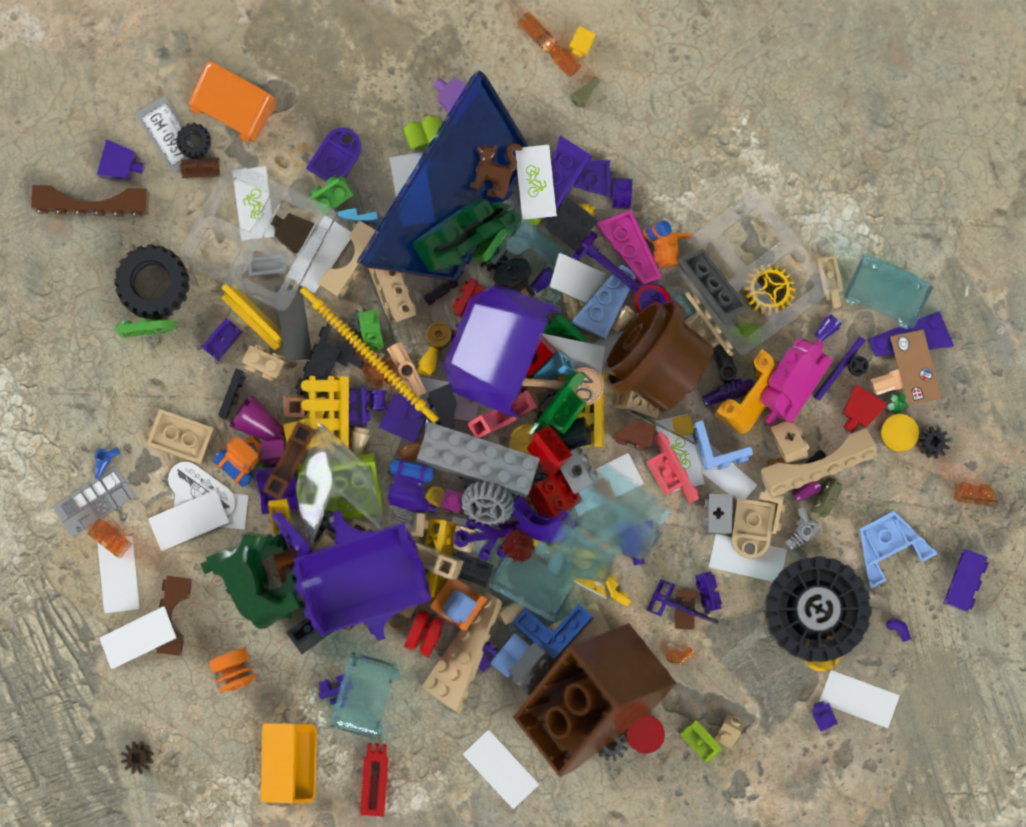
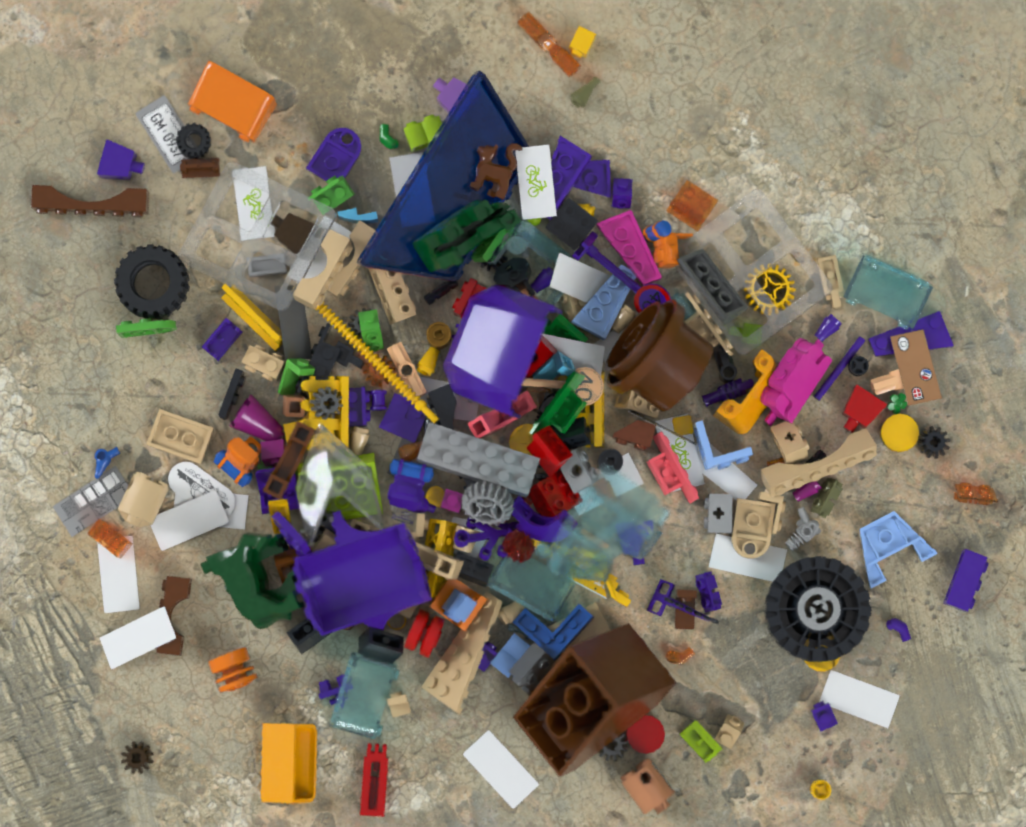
none -> tan cylinder [118,472,168,527]
none -> bright green bracket [278,358,316,395]
none -> tan arch [293,229,353,310]
none -> dark grey gear [309,387,343,420]
none -> black brick [358,627,404,664]
none -> green arm [380,124,399,150]
none -> tan bracket [387,691,411,717]
none -> black wheel [597,449,623,476]
none -> nougat cylinder [620,758,675,815]
none -> clear orange hinge [666,180,719,232]
none -> yellow wheel [810,780,831,800]

